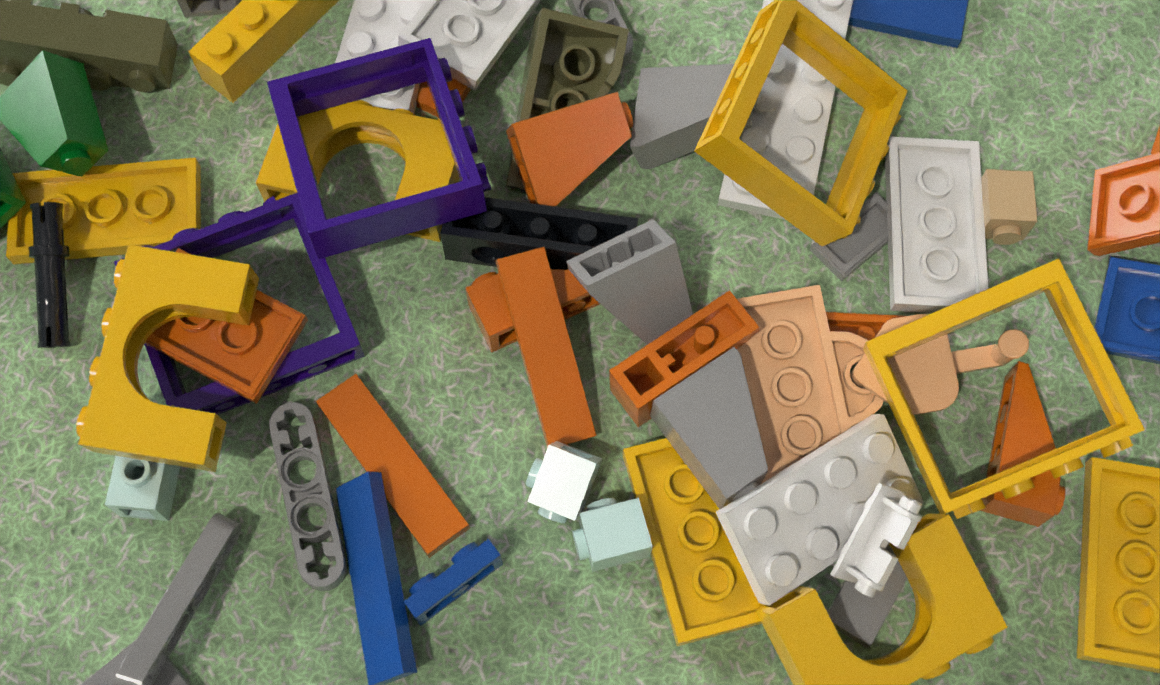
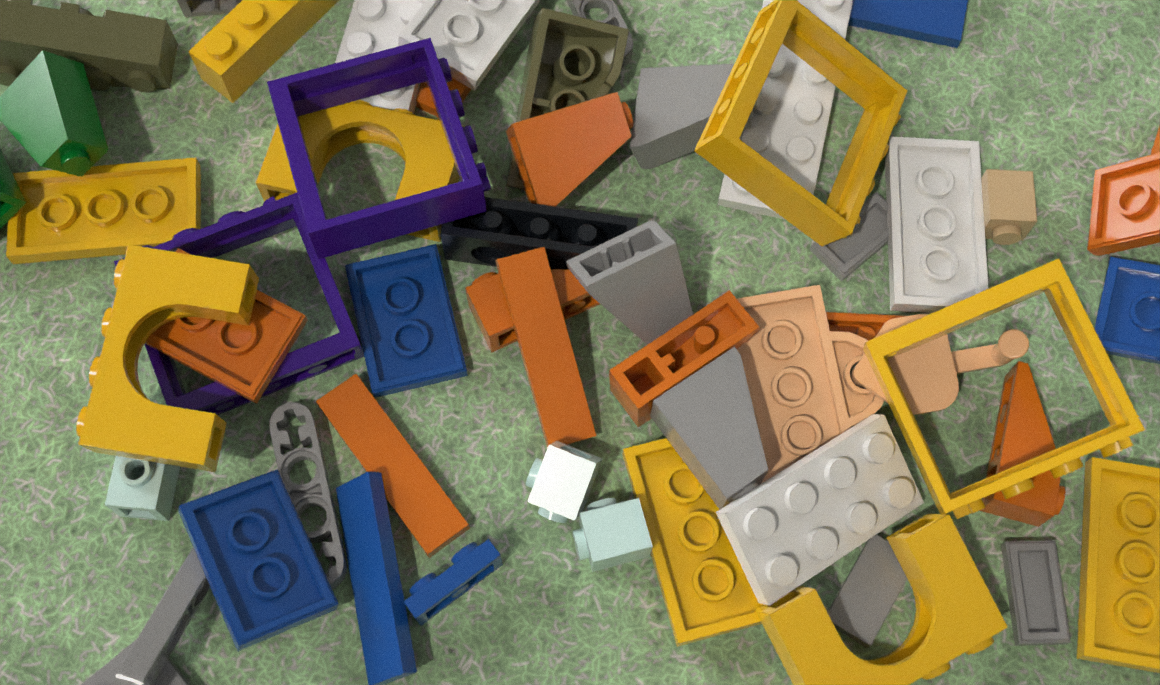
black pin [28,202,71,348] -> none
white hinge [830,483,922,598] -> none
none -> blue tile [179,470,339,651]
none -> blue tile [345,244,468,398]
none -> light grey tile [1001,540,1071,646]

